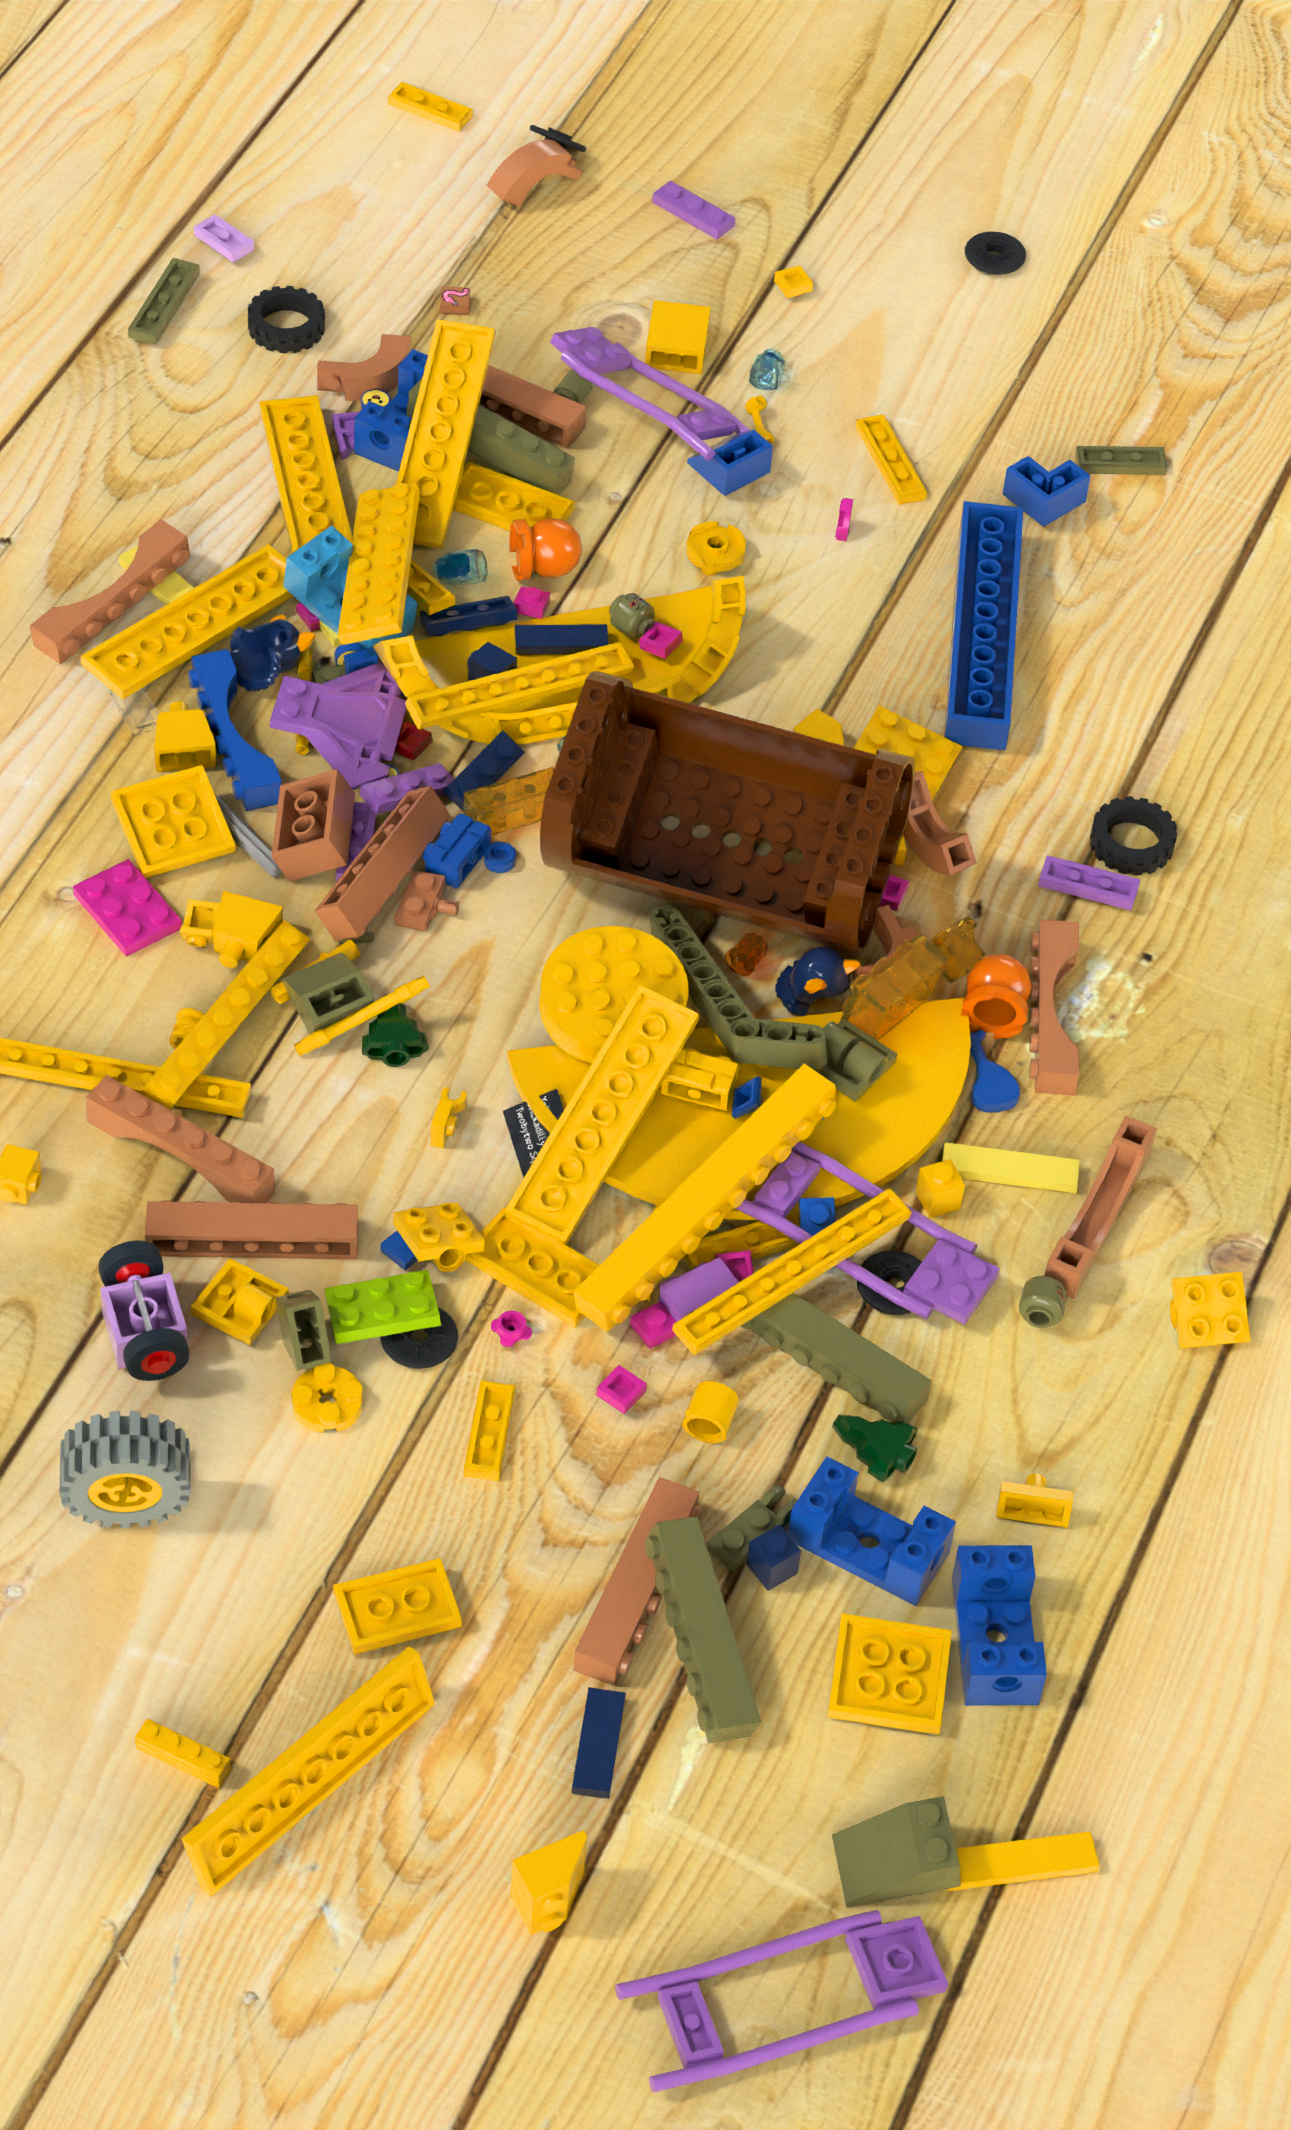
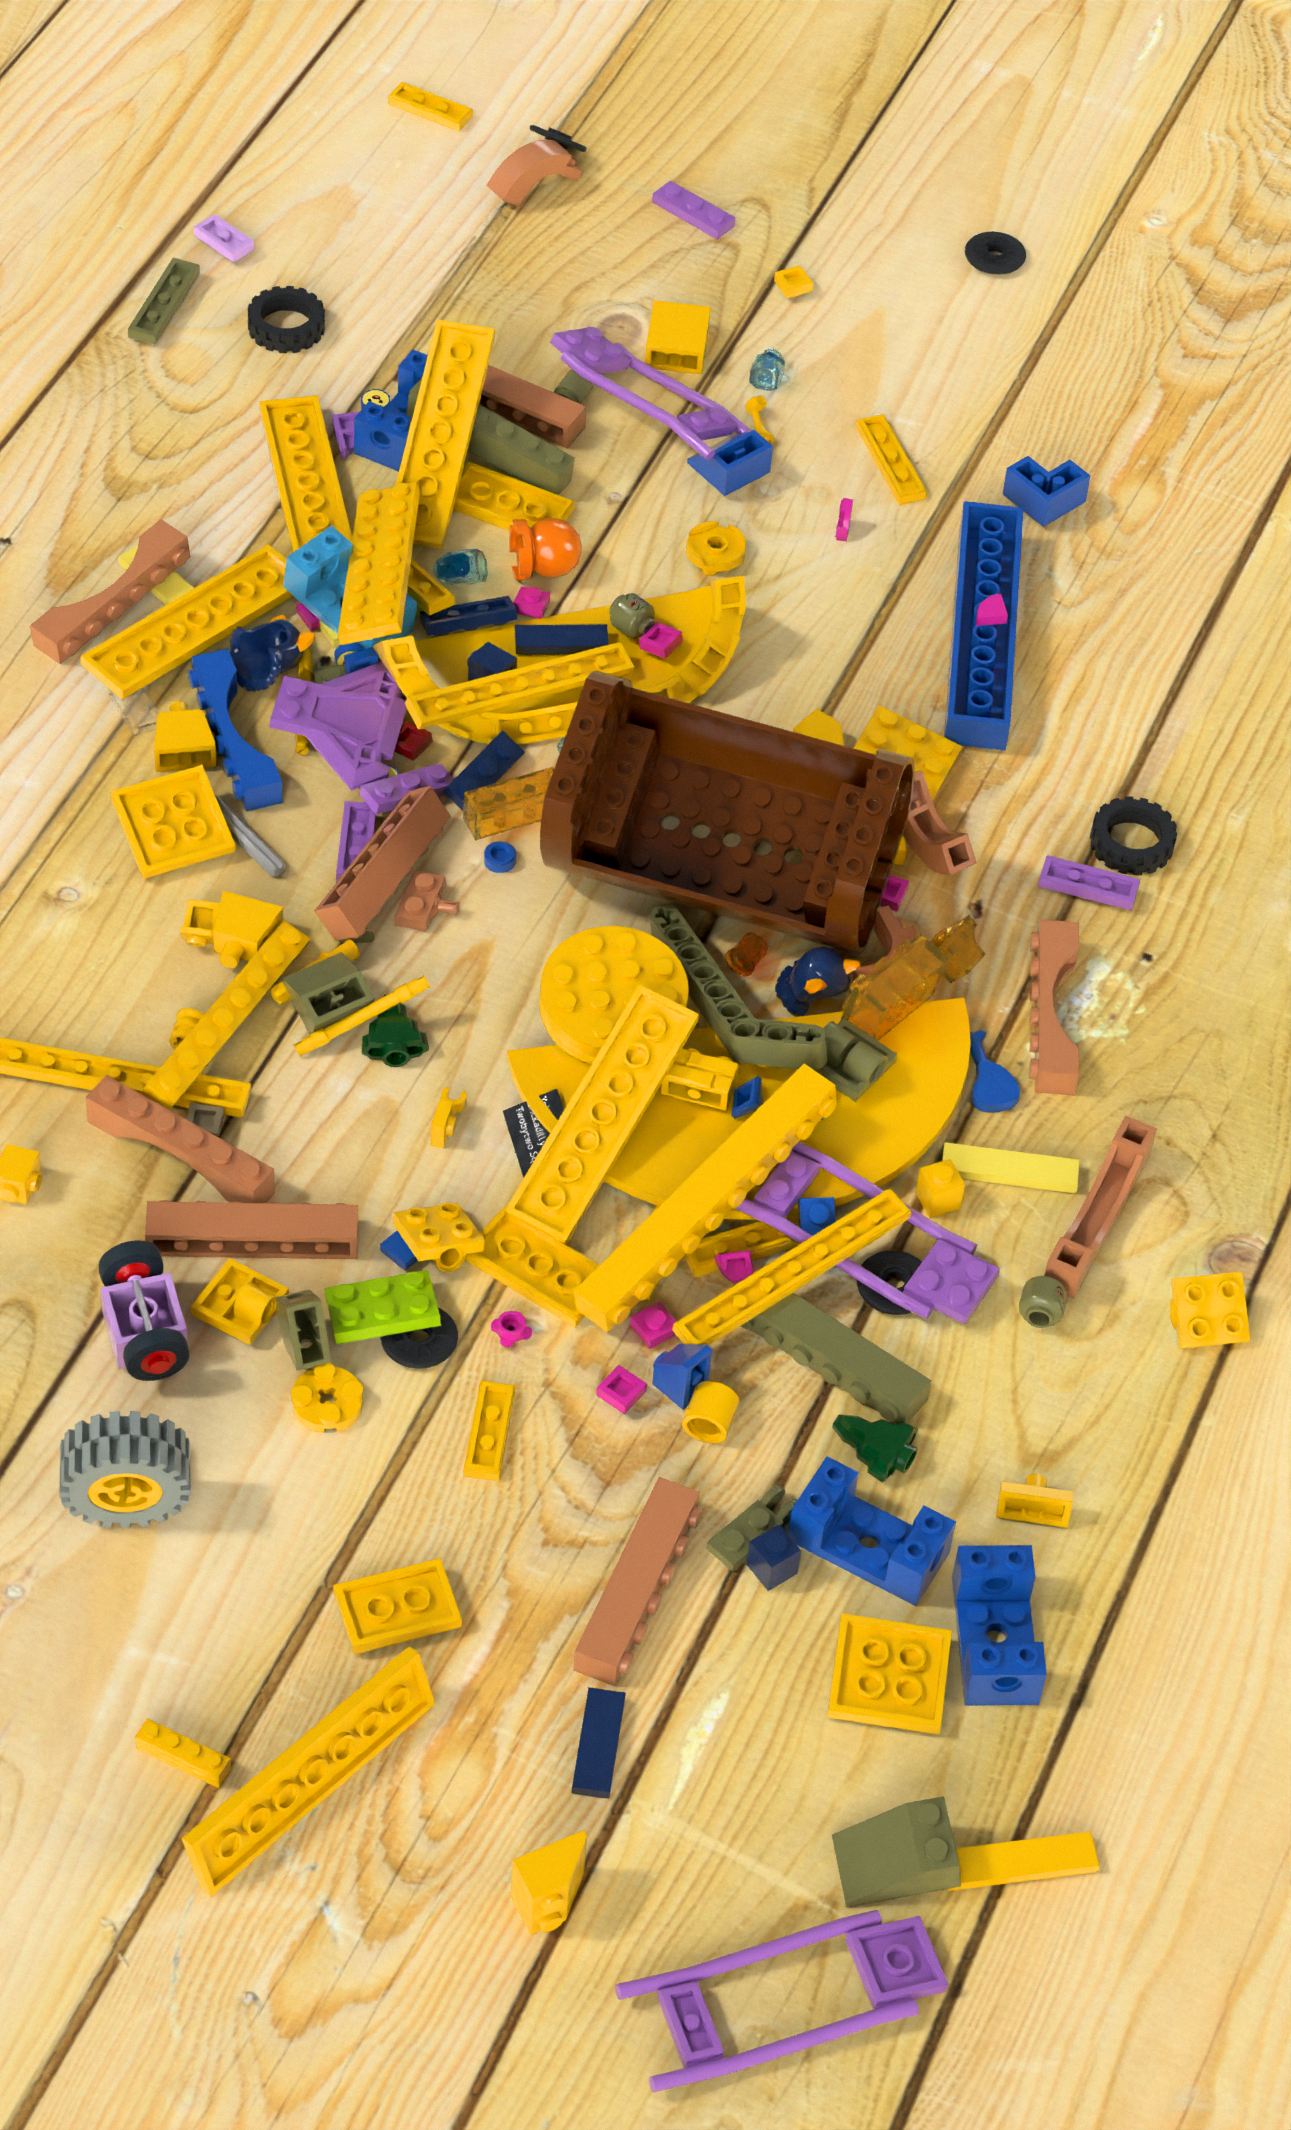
dark pink plate [73,859,182,957] -> none
nougat brick [271,769,355,881] -> none
nougat arch [317,334,411,401] -> none
blue brick [423,813,492,889] -> none
nougat tile [440,286,470,315] -> none
olive brick [645,1517,762,1744] -> none
medium lavender brick [659,1257,739,1322] -> none
orange tile [961,954,1032,1039] -> none
olive tile [1075,446,1167,475] -> none
none -> dark tan plate [186,1103,224,1138]
none -> blue slope [652,1344,712,1410]
none -> dark pink tile [976,594,1008,626]

